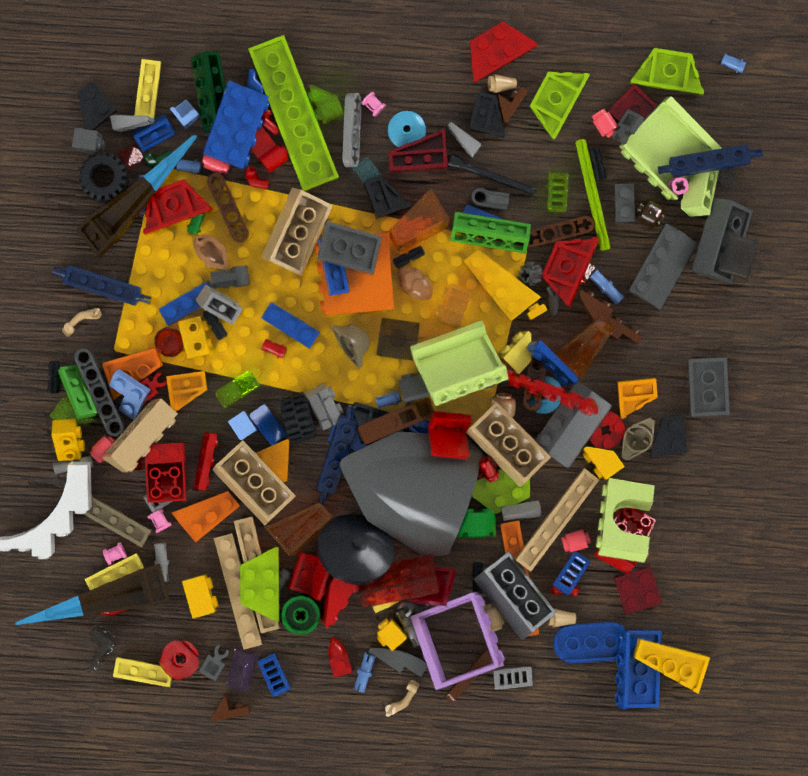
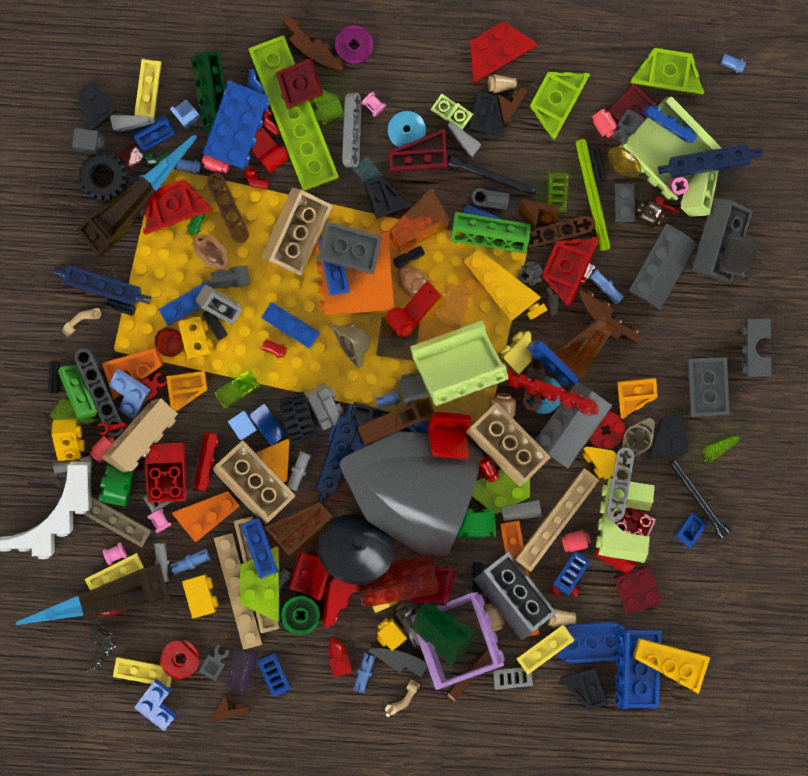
none -> red hand [98,423,126,435]
none -> green brick [99,464,135,507]
none -> black piece [105,298,136,316]
none -> plate [134,678,176,731]
none -> medium blue pin [170,549,210,576]
none -> blue plate [241,518,279,579]
none -> dark red plate [276,59,324,109]
none -> reddish brown slope [282,15,344,73]
none -> light grey pin [286,451,311,491]
none -> magenta plate [335,25,373,65]
none -> red door [386,280,442,337]
none -> dark green wedge [411,602,476,666]
none -> yellowish green slope [431,94,473,130]
none -> light yellow plate [517,625,575,674]
none -> reddish brown slope [518,199,559,231]
none -> black wing [560,667,608,710]
none -> light grey beam [607,448,634,522]
none -> clear yellow dish [608,147,641,178]
none -> blue plate [640,105,697,143]
none -> red hand [654,197,679,214]
none -> black piece [670,459,731,539]
none -> blue slope [673,512,707,548]
none -> clear neon green slope [701,435,741,463]
none -> dark grey arch [741,319,771,377]

